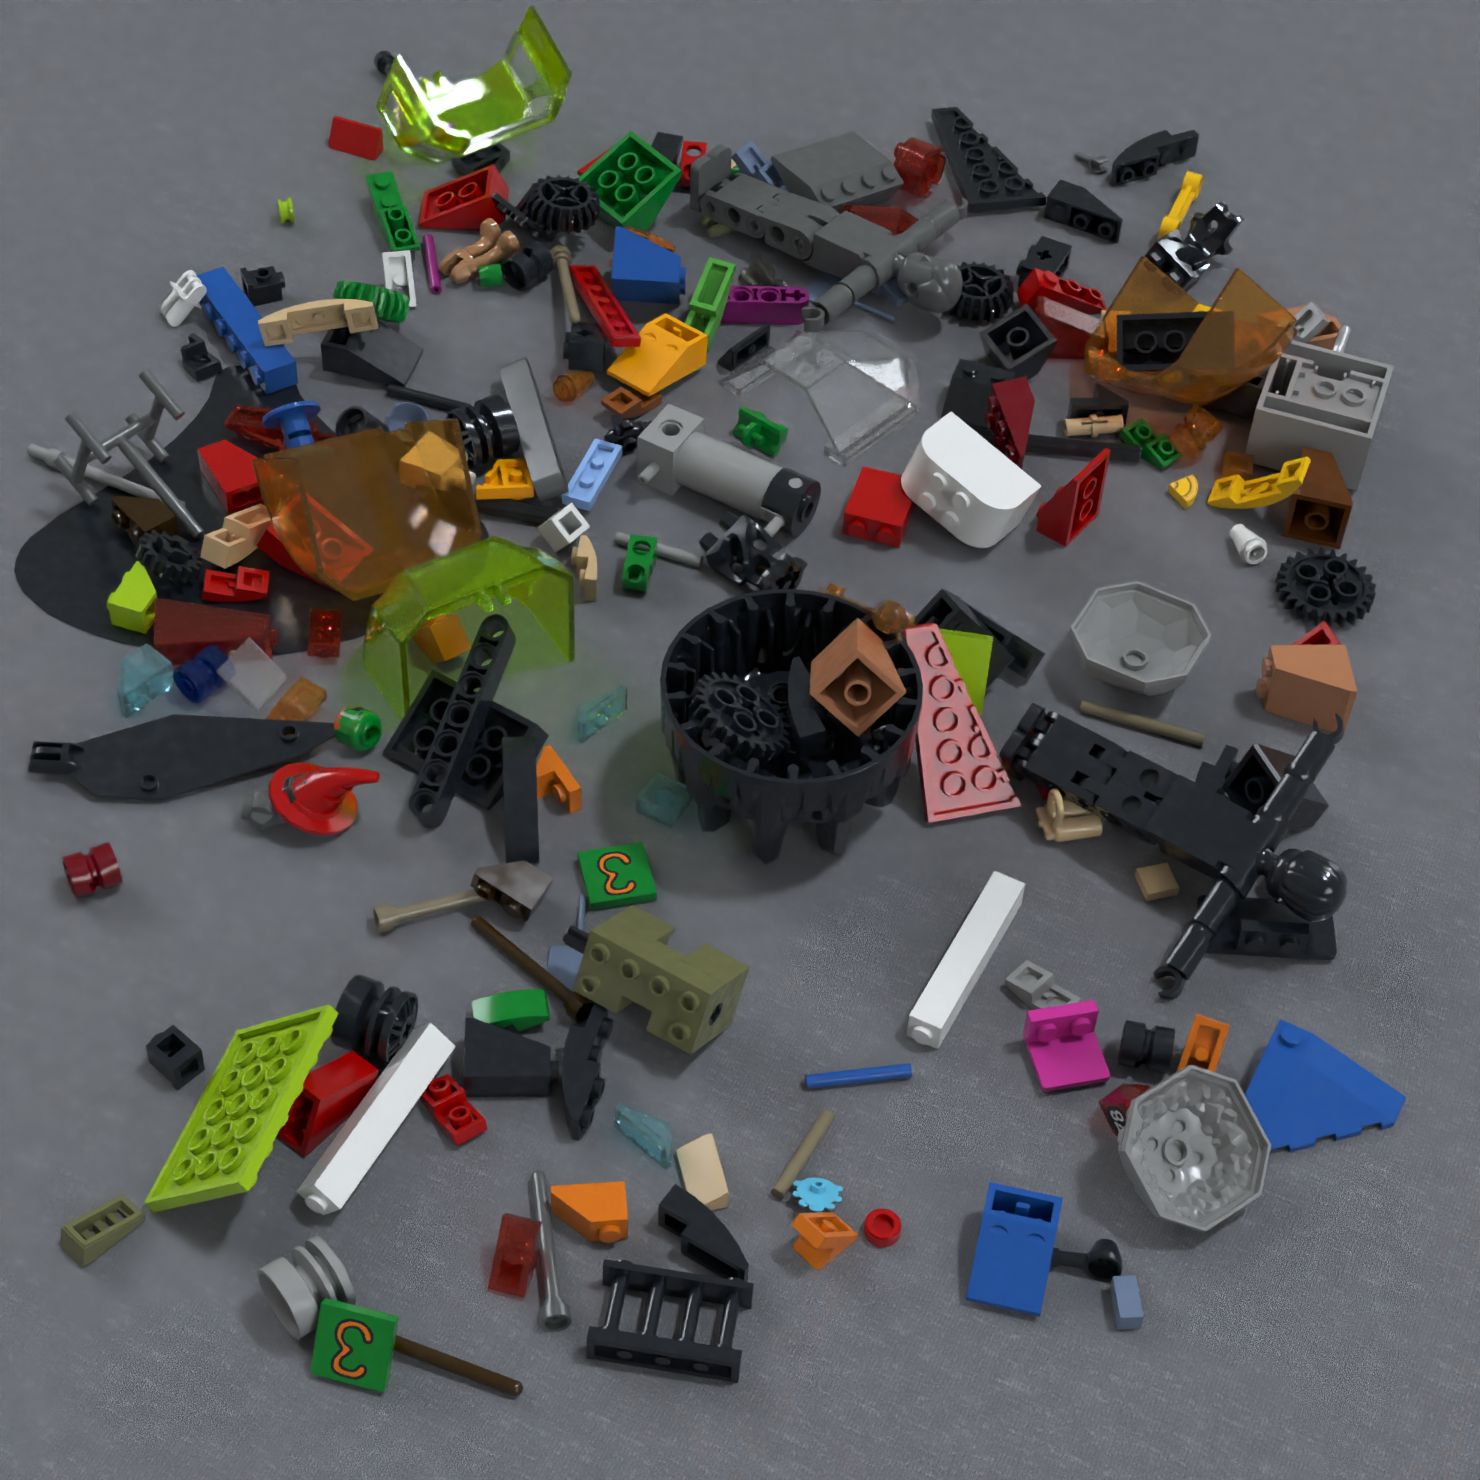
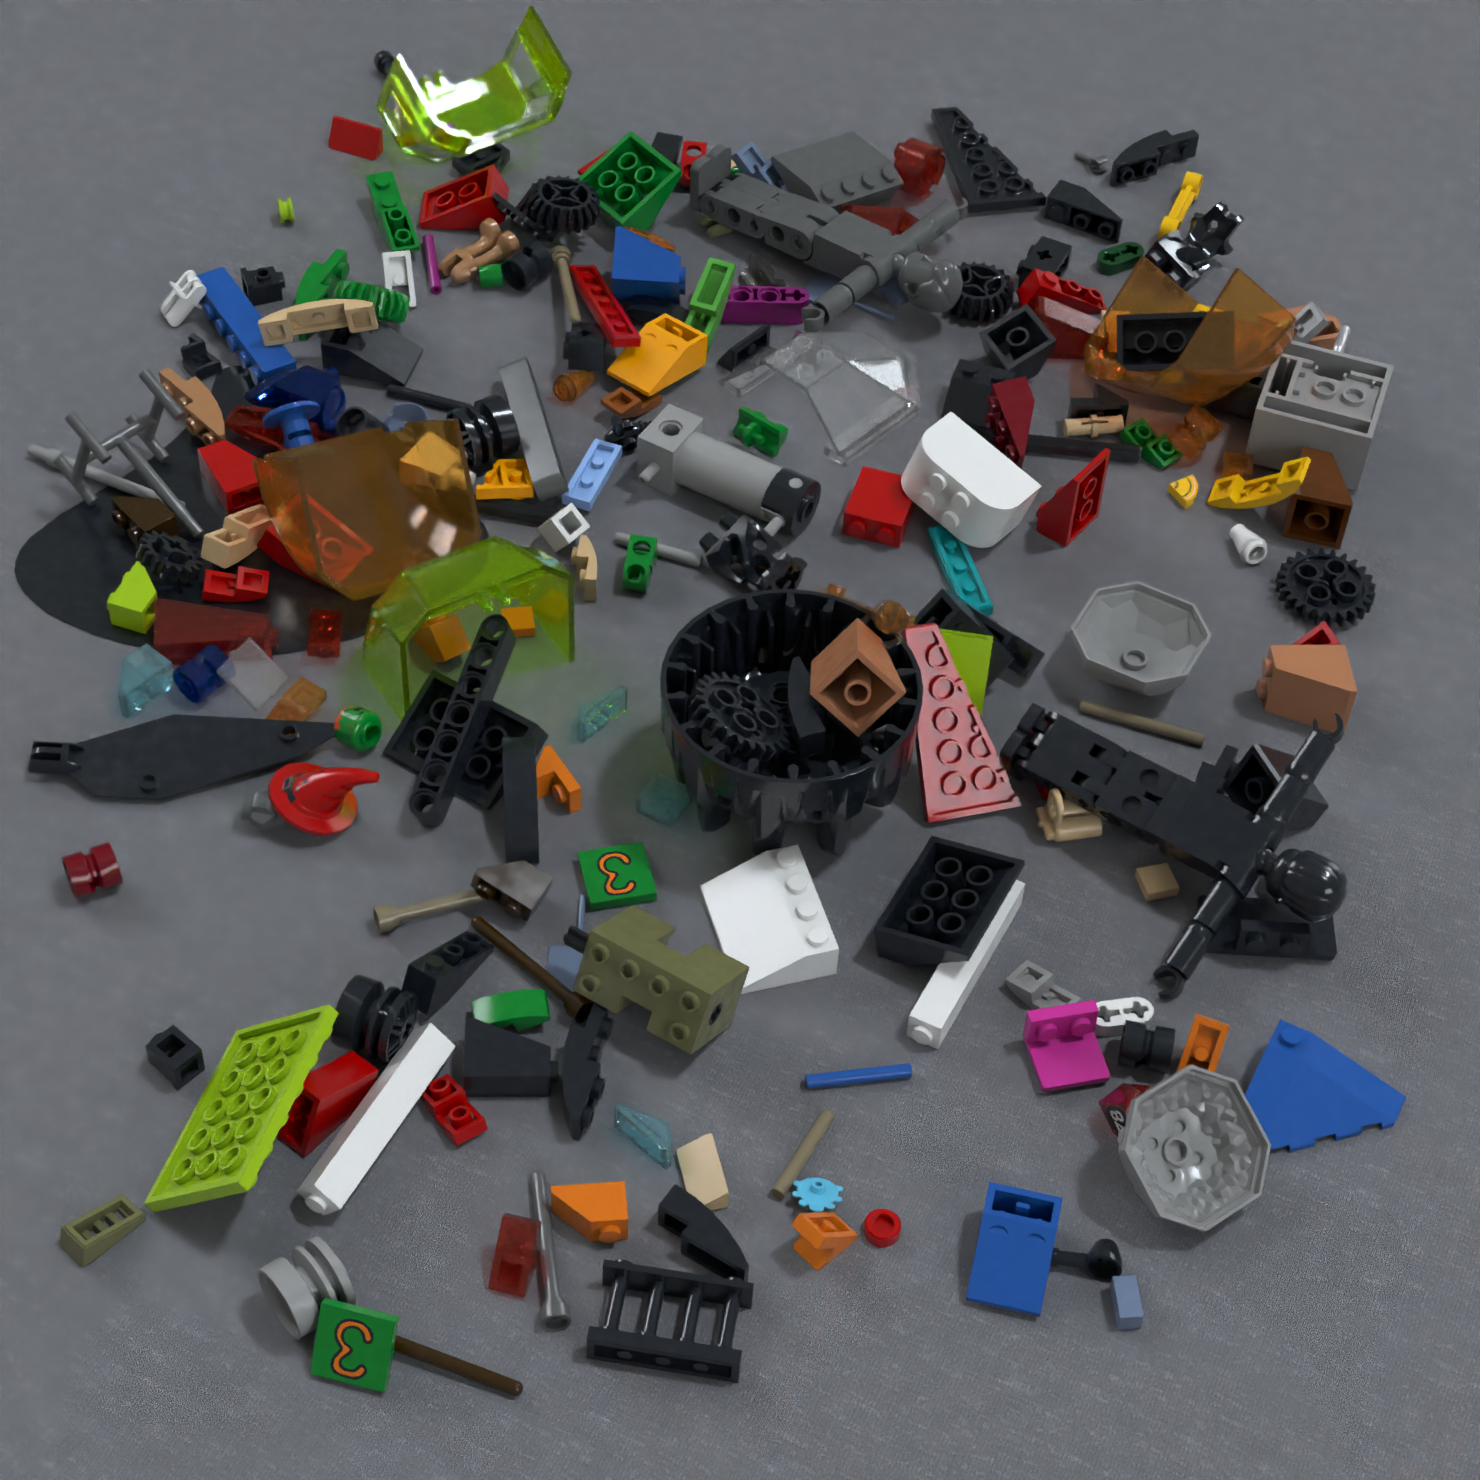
none -> medium nougat slope [159,367,226,446]
none -> clear blue torso [244,365,347,435]
none -> green slope [295,248,350,341]
none -> black slope [401,931,494,1015]
none -> orange tile [501,606,535,637]
none -> black slope [626,295,690,324]
none -> white slope [700,845,839,994]
none -> black slope [874,836,1025,966]
none -> teal tile [927,525,993,615]
none -> white beam [1094,997,1154,1037]
none -> dark green beam [1096,242,1144,275]

